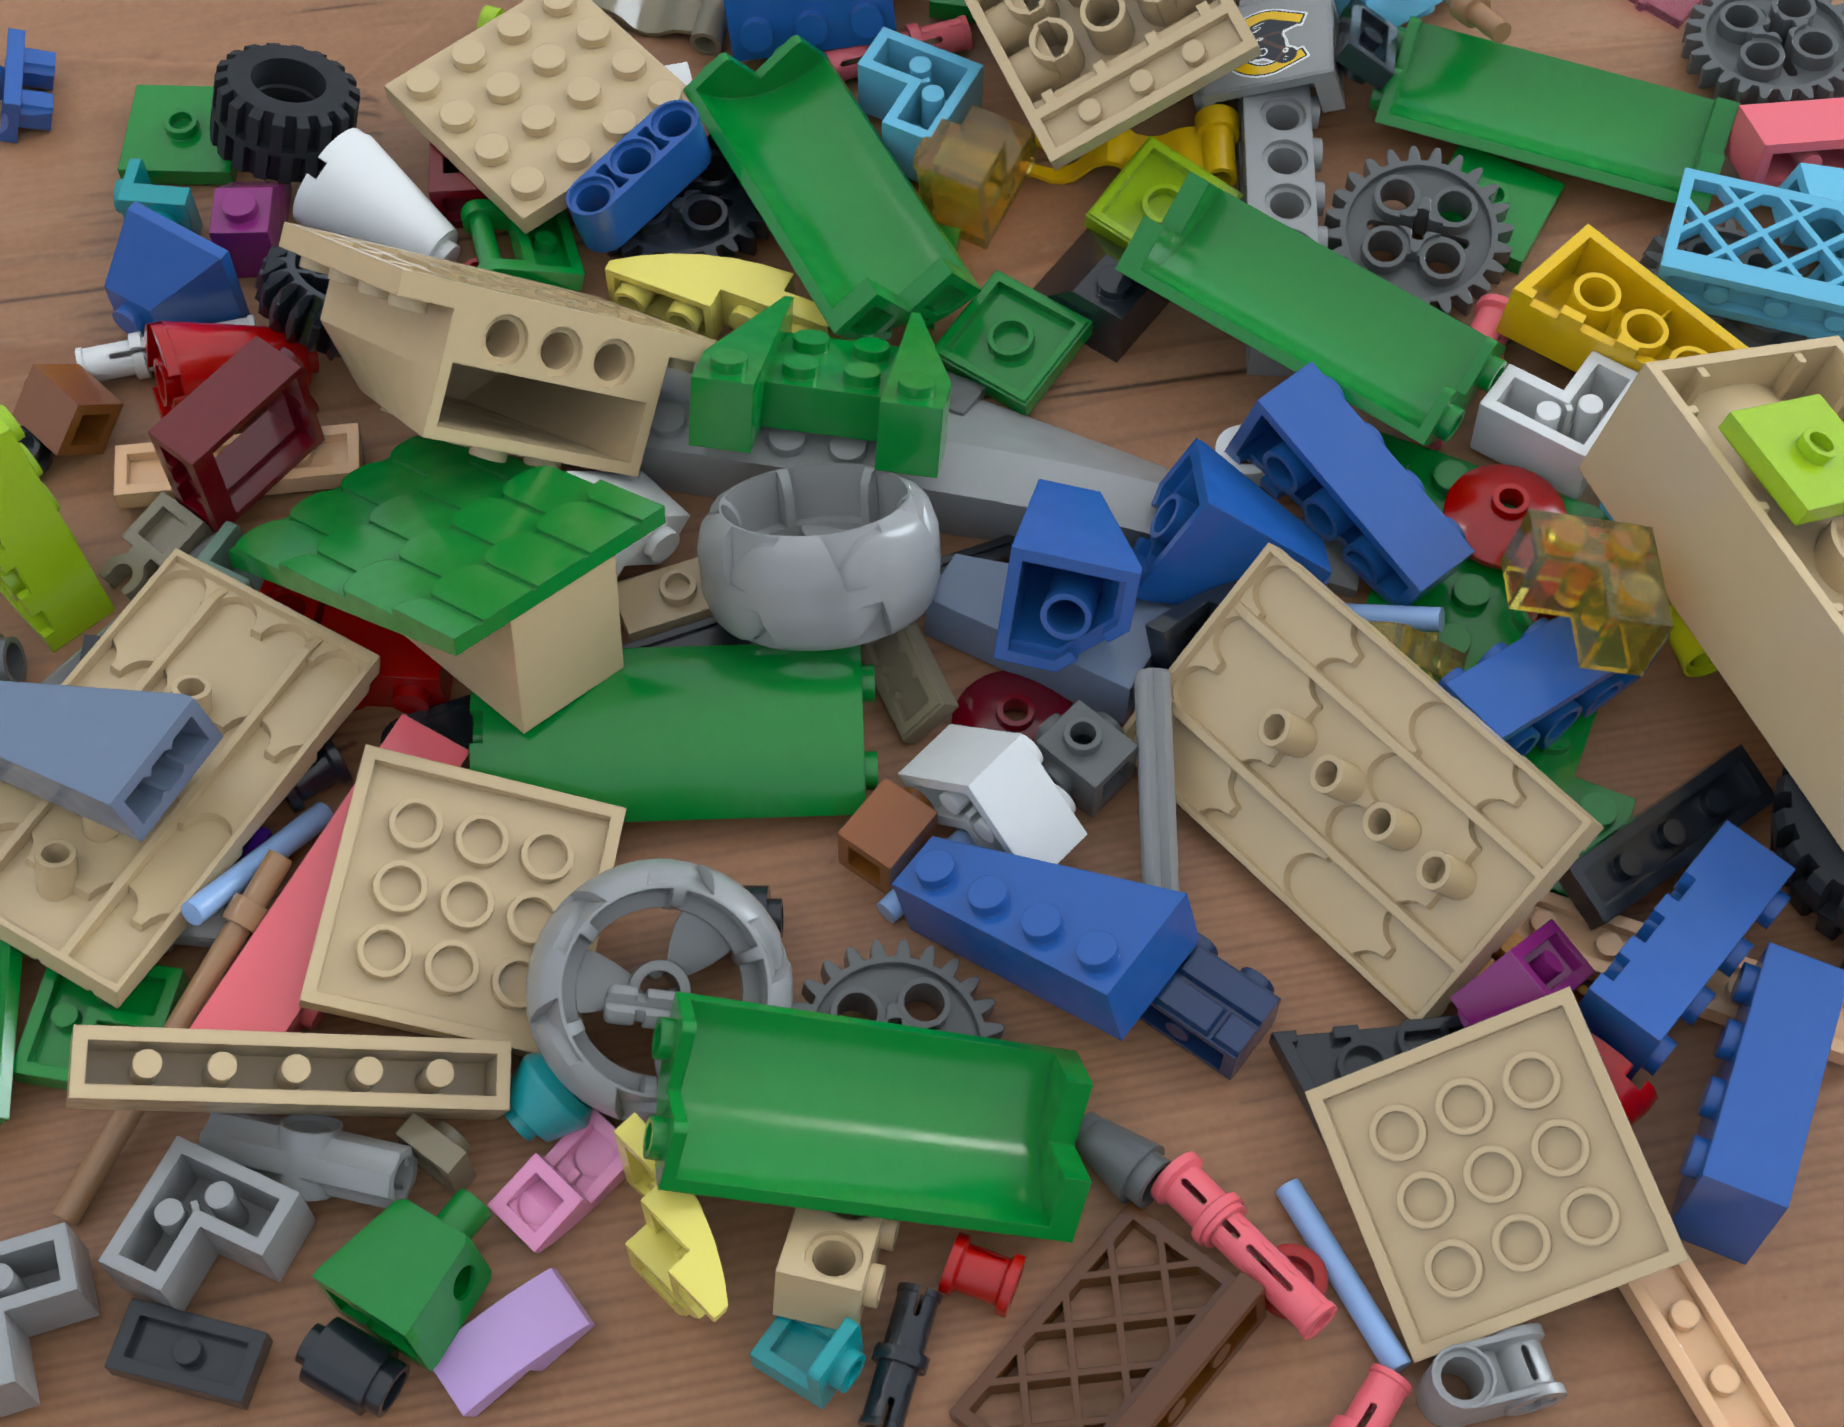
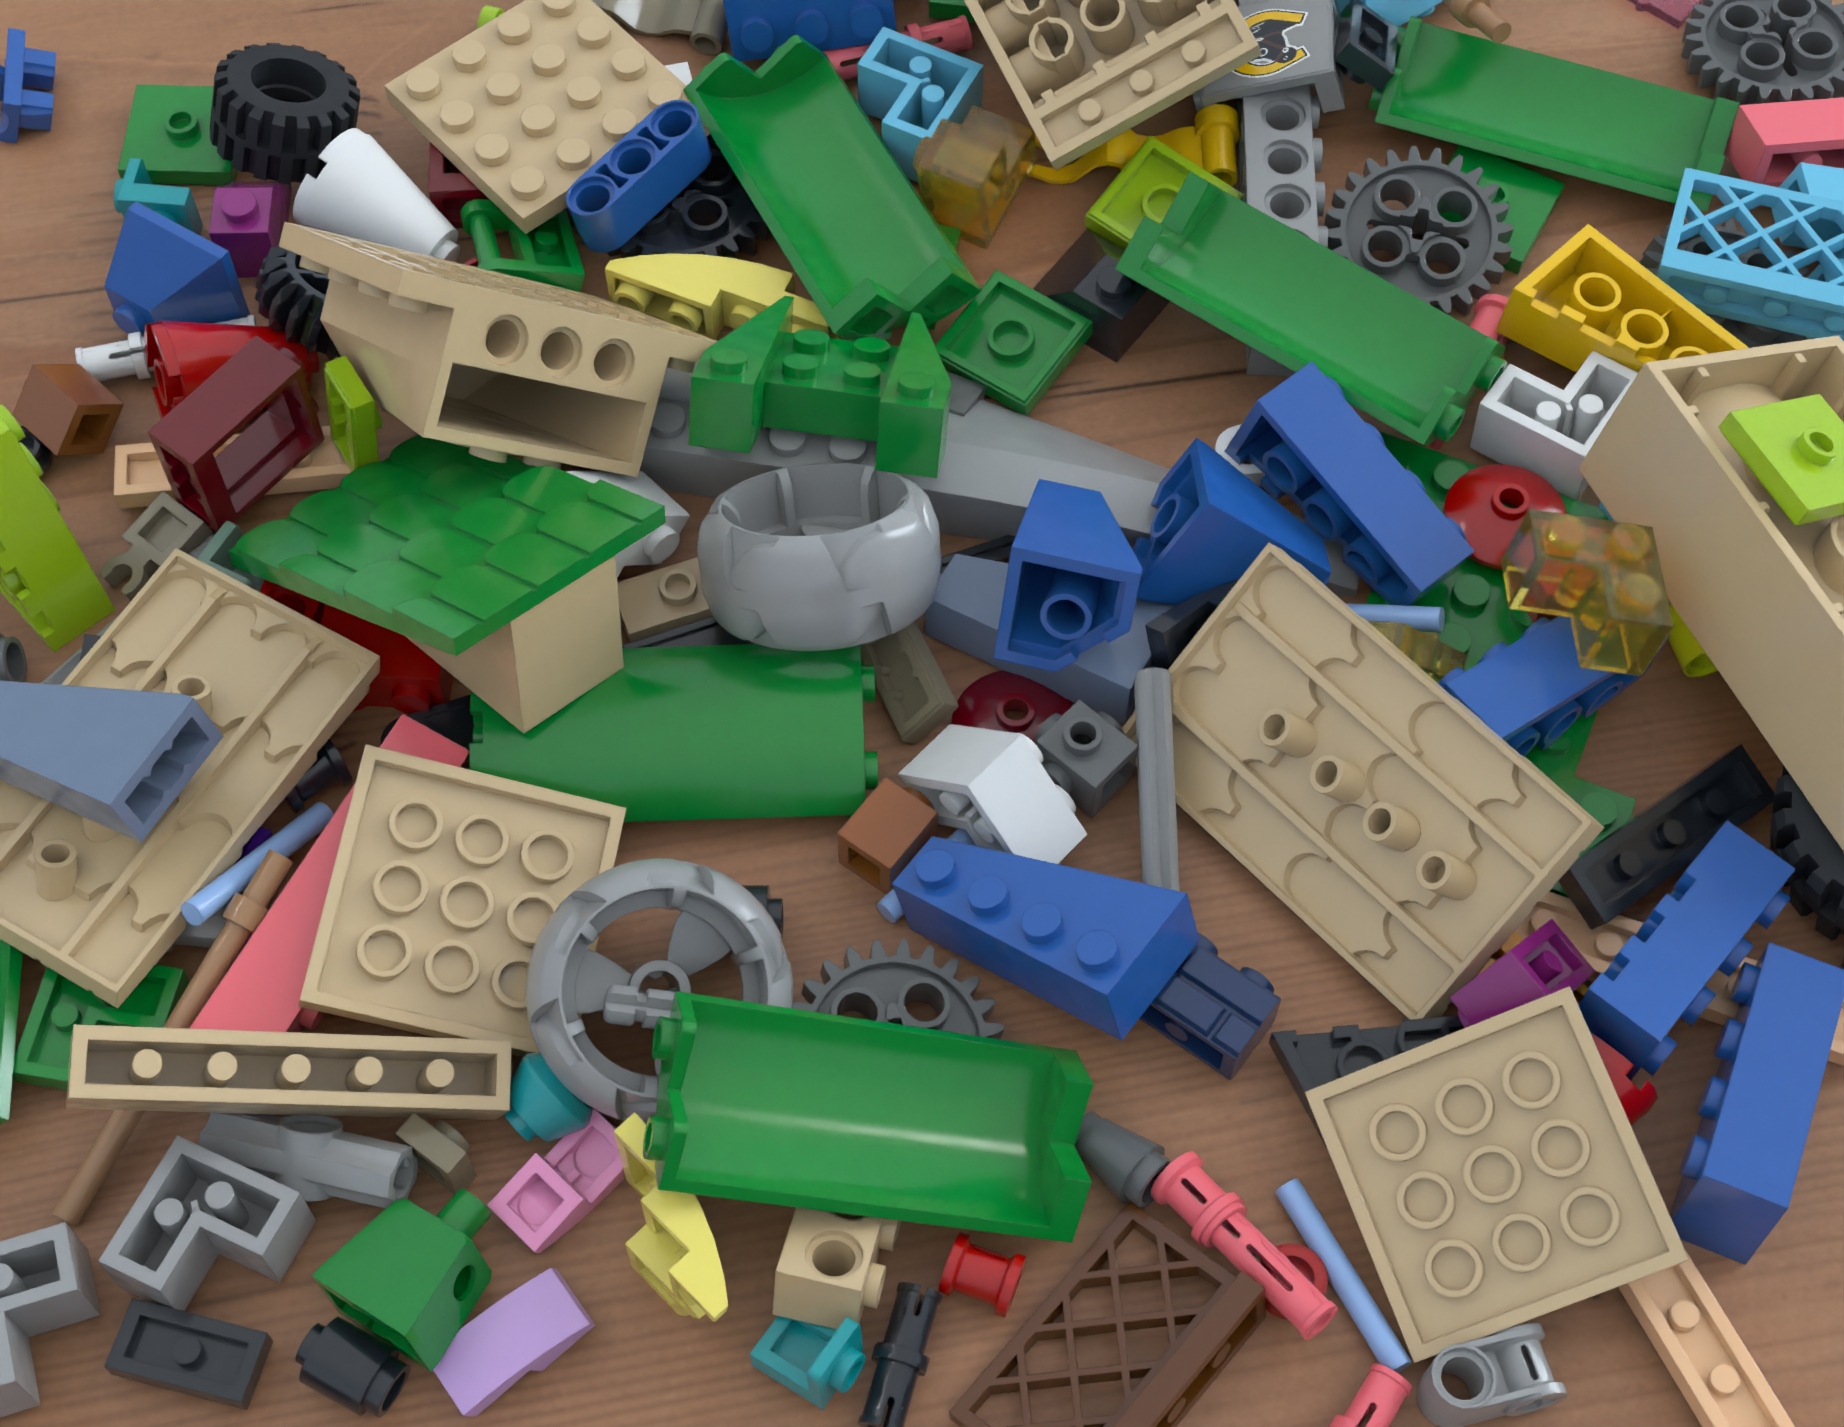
none -> lime plate [324,355,382,472]

